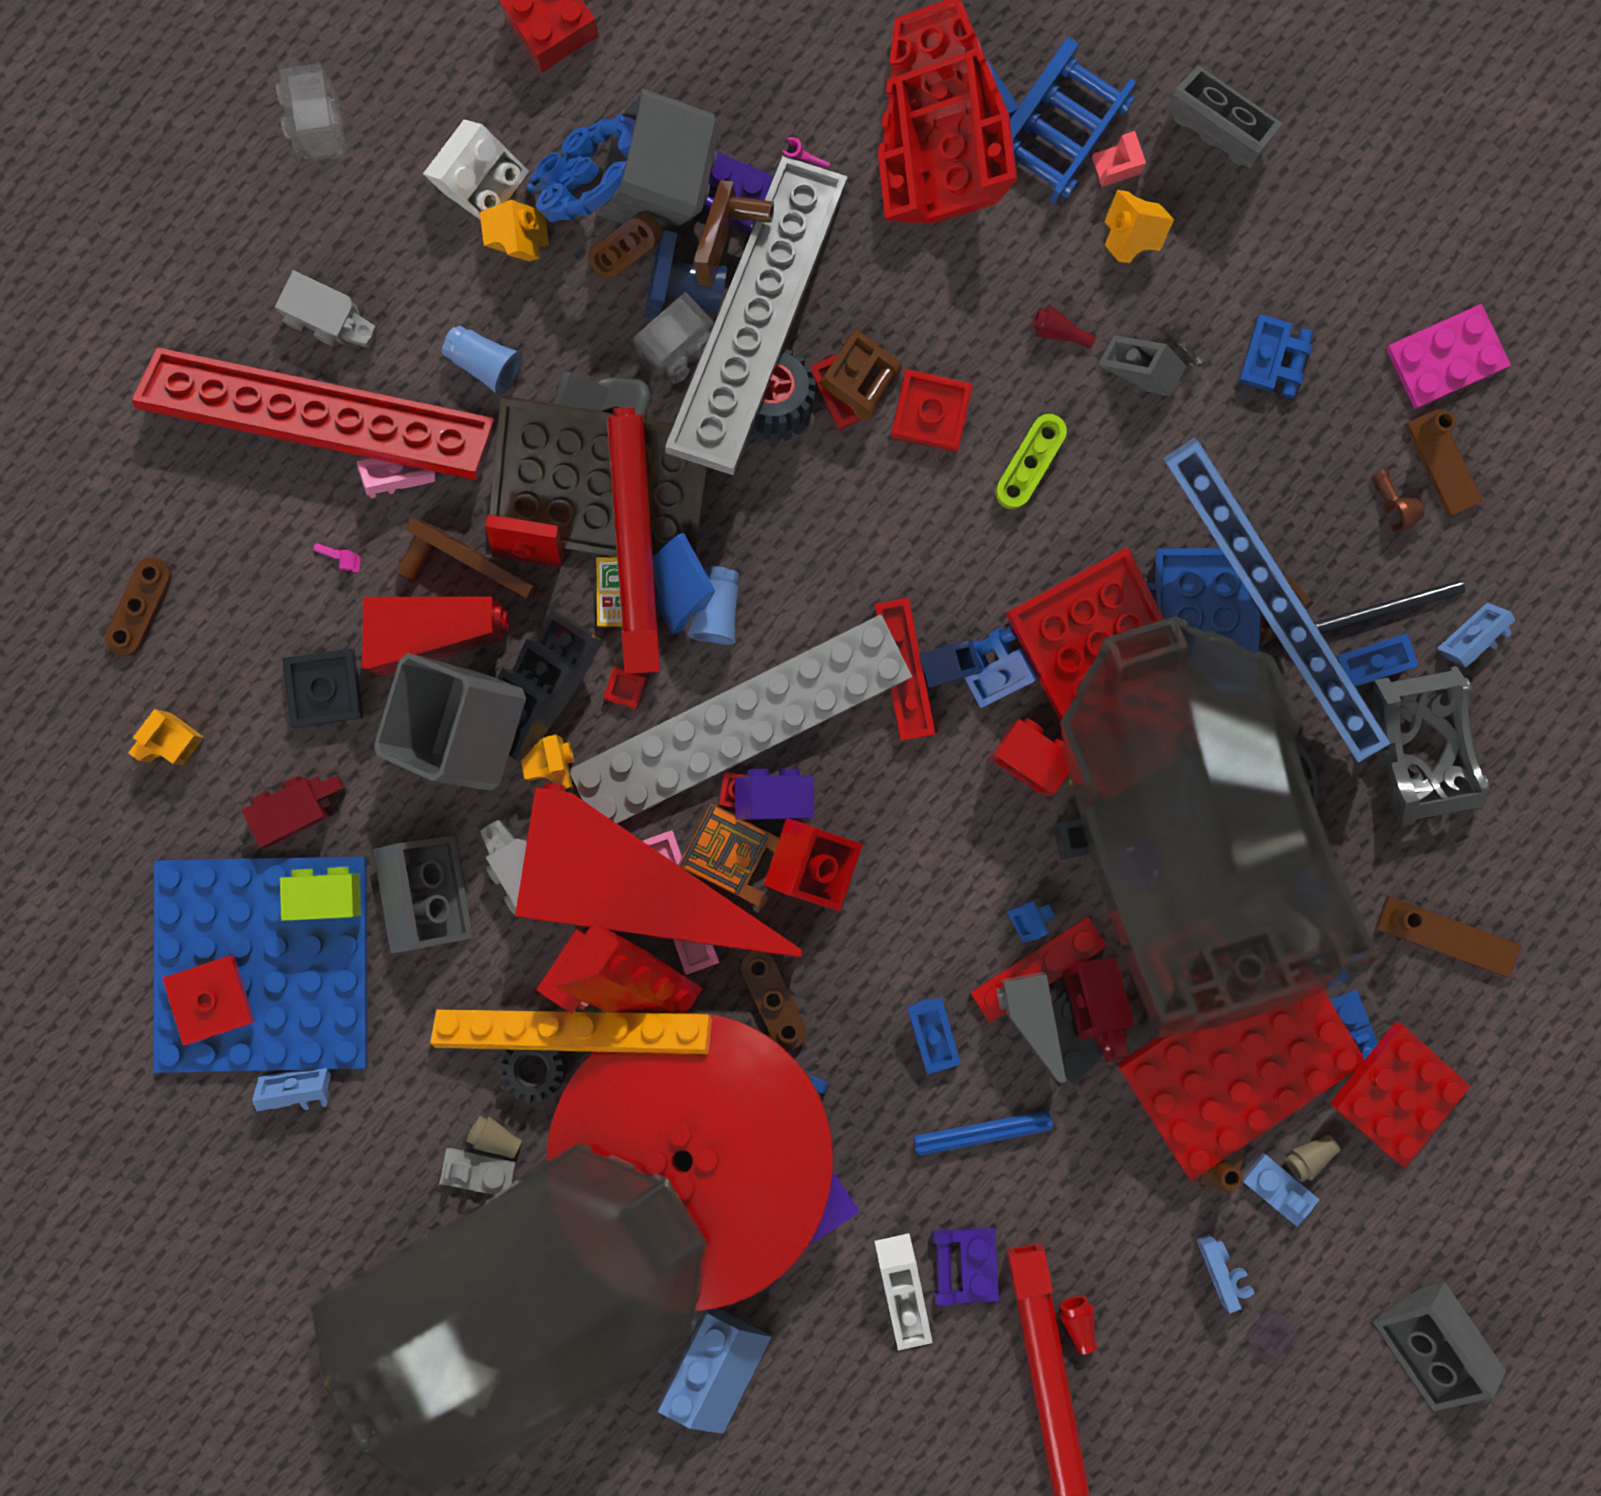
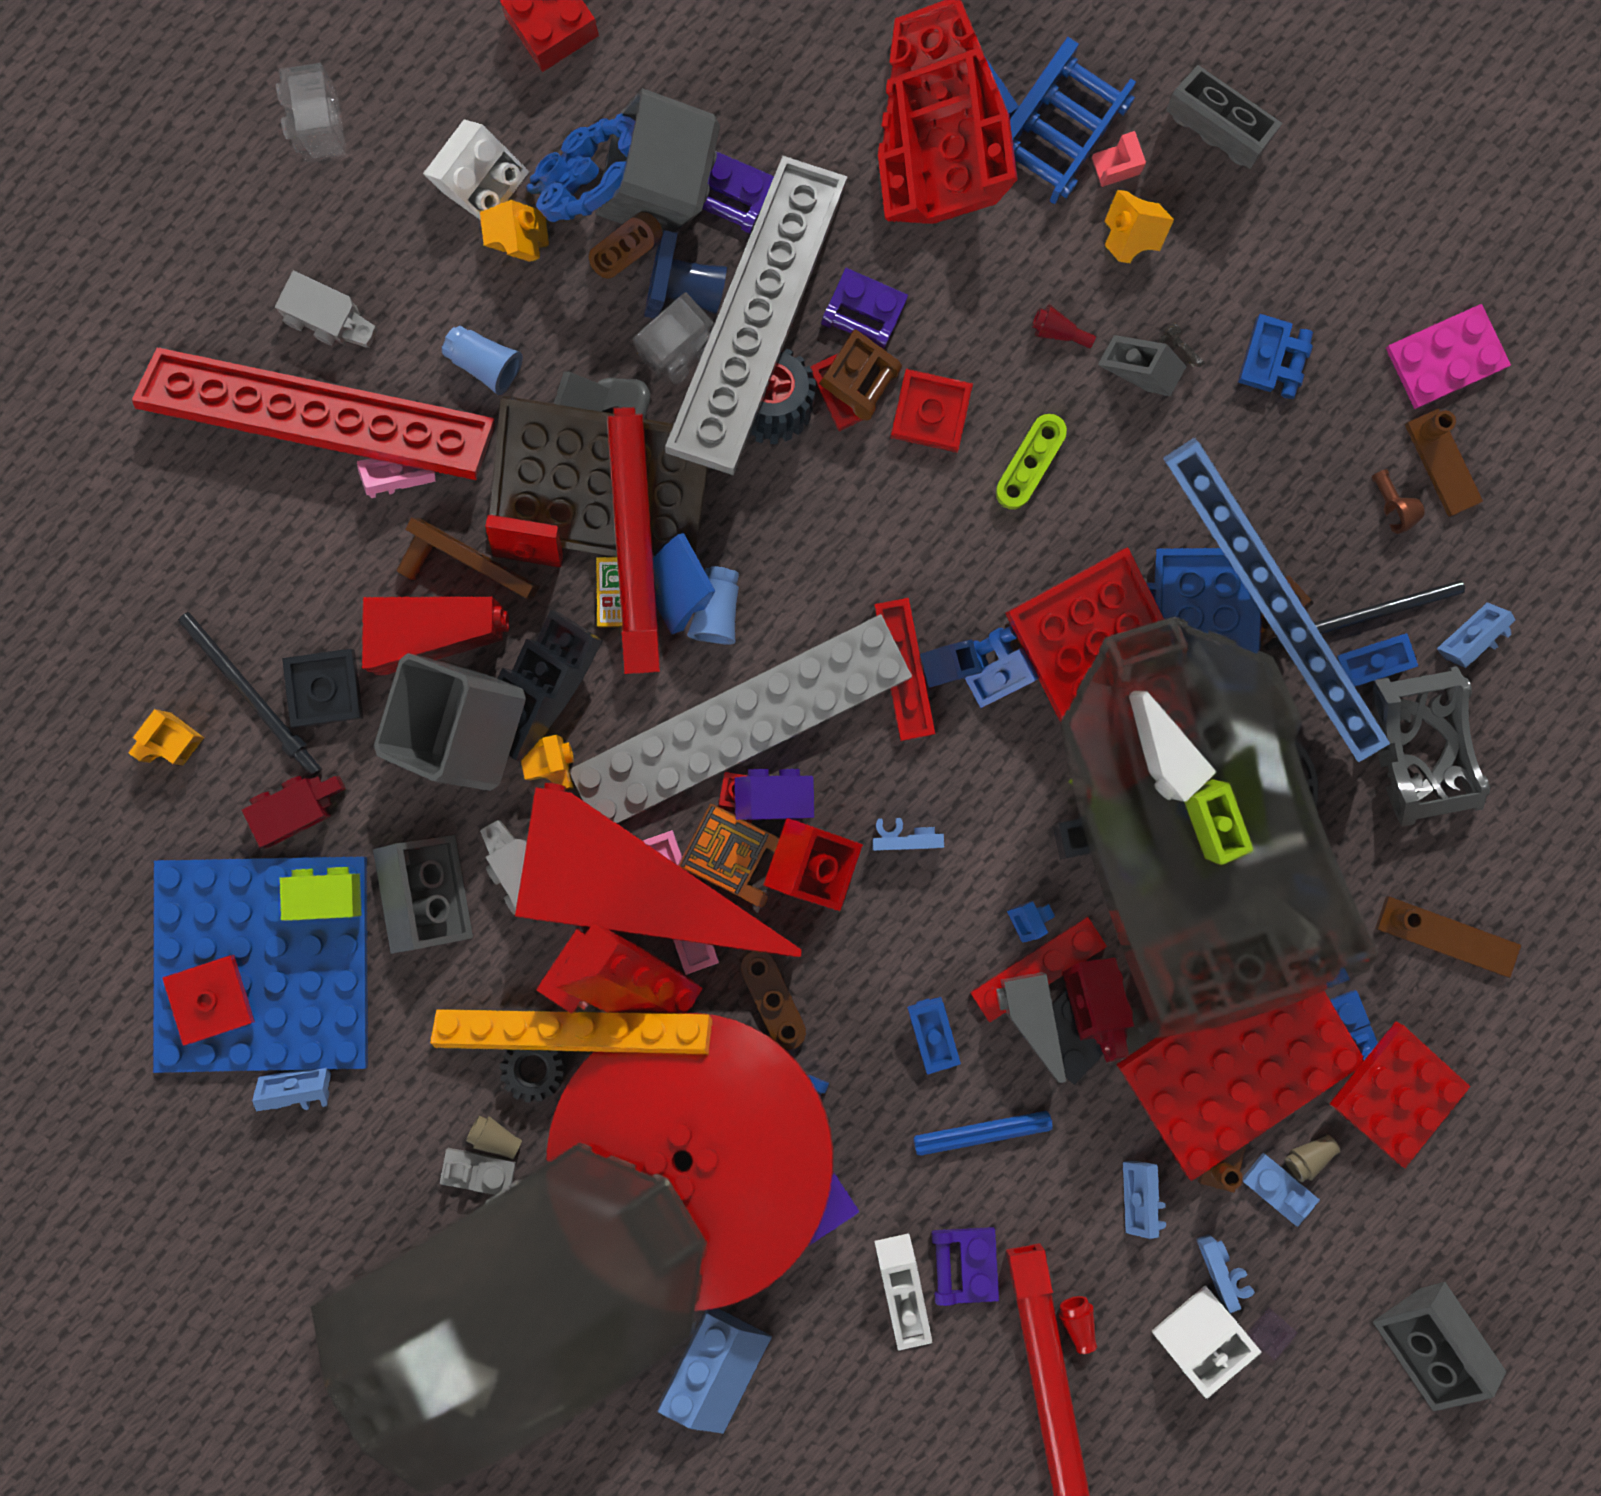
reddish brown plate [105,557,172,656] -> none
dark pink hand [313,543,361,572] -> none
red tile [603,666,647,710] -> none
reddish brown piece [693,180,774,287] -> none
dark pink hand [782,137,830,170] -> none
red brick [988,718,1078,797] -> none
none -> black bar [178,612,322,778]
none -> dark purple plate [821,268,908,350]
none -> medium blue plate [872,818,944,851]
none -> medium blue plate [1123,1161,1166,1239]
none -> white slope [1129,691,1216,802]
none -> white slope [1152,1286,1261,1399]
none -> lime brick [1184,779,1254,865]

